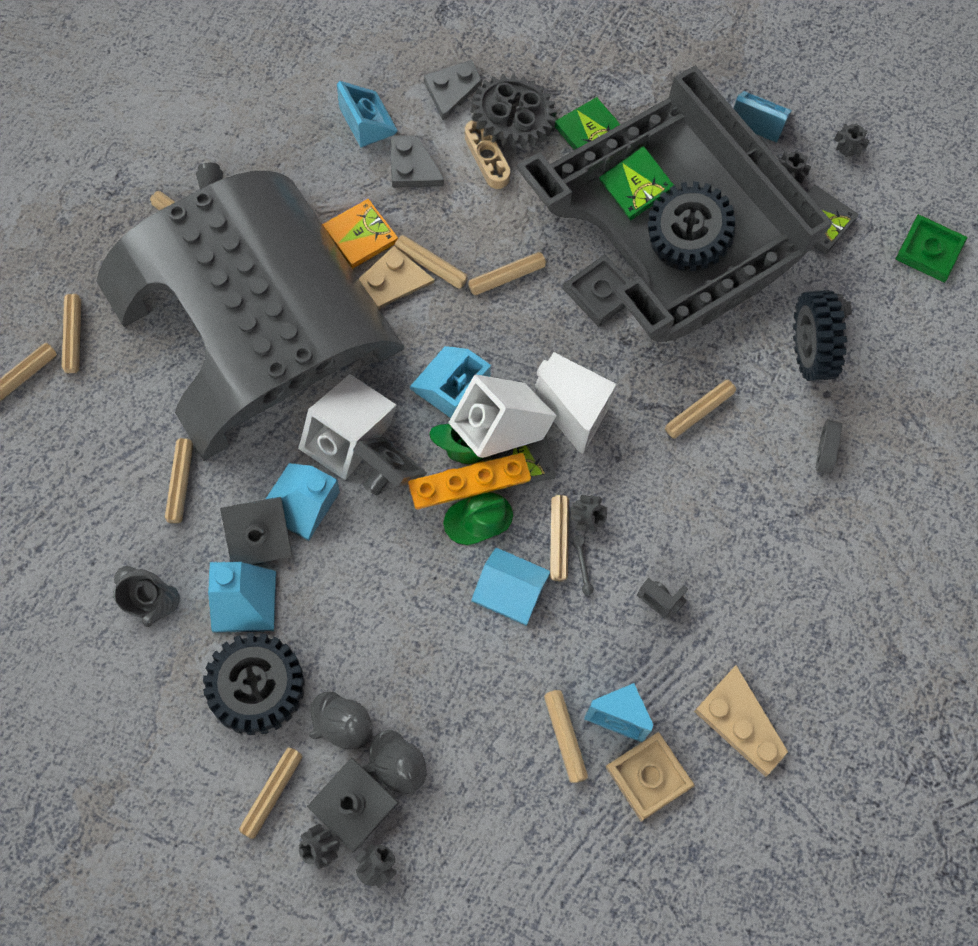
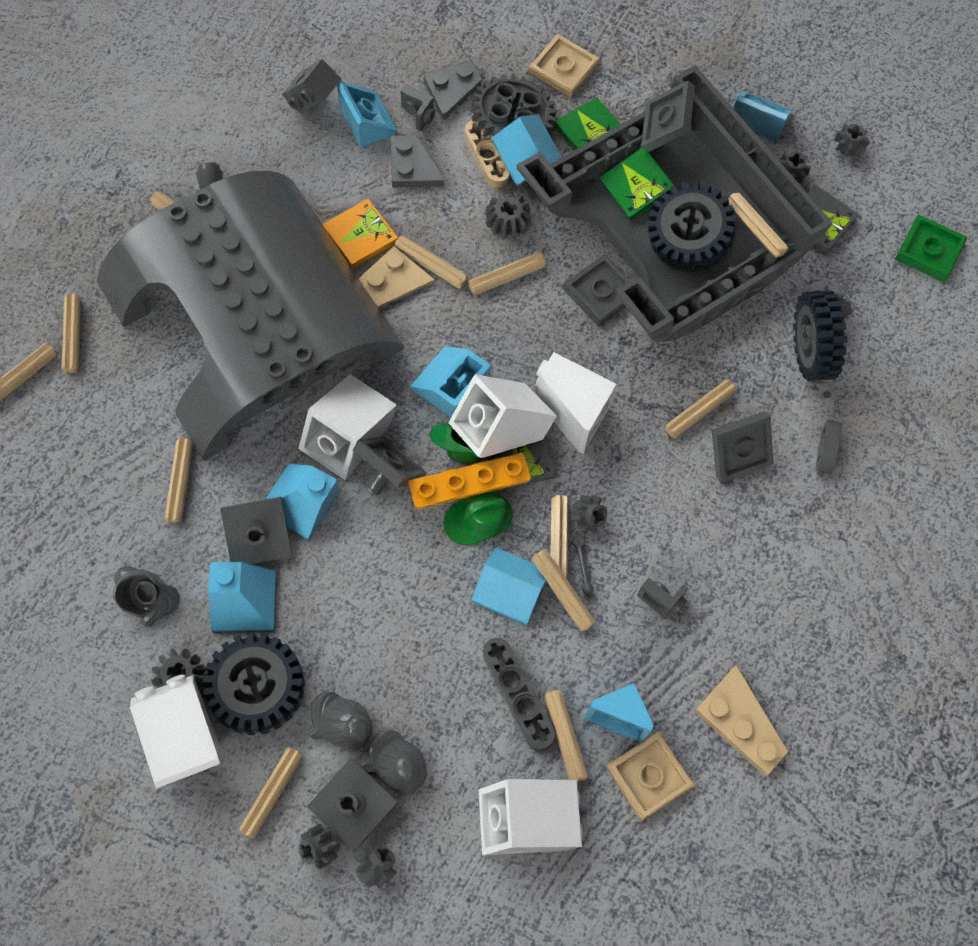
none -> white slope [130,675,221,789]
none -> dark grey gear [152,648,206,688]
none -> dark grey brick [282,59,341,113]
none -> dark grey bracket [400,84,436,131]
none -> white slope [478,779,583,855]
none -> dark grey beam [483,638,555,751]
none -> dark grey gear [485,192,531,240]
none -> medium azure slope [491,114,562,186]
none -> tan tile [528,34,600,98]
none -> tan axle [532,549,595,631]
none -> dark grey tile [641,81,696,152]
none -> dark grey tile [712,411,774,483]
none -> tan axle [728,193,788,258]

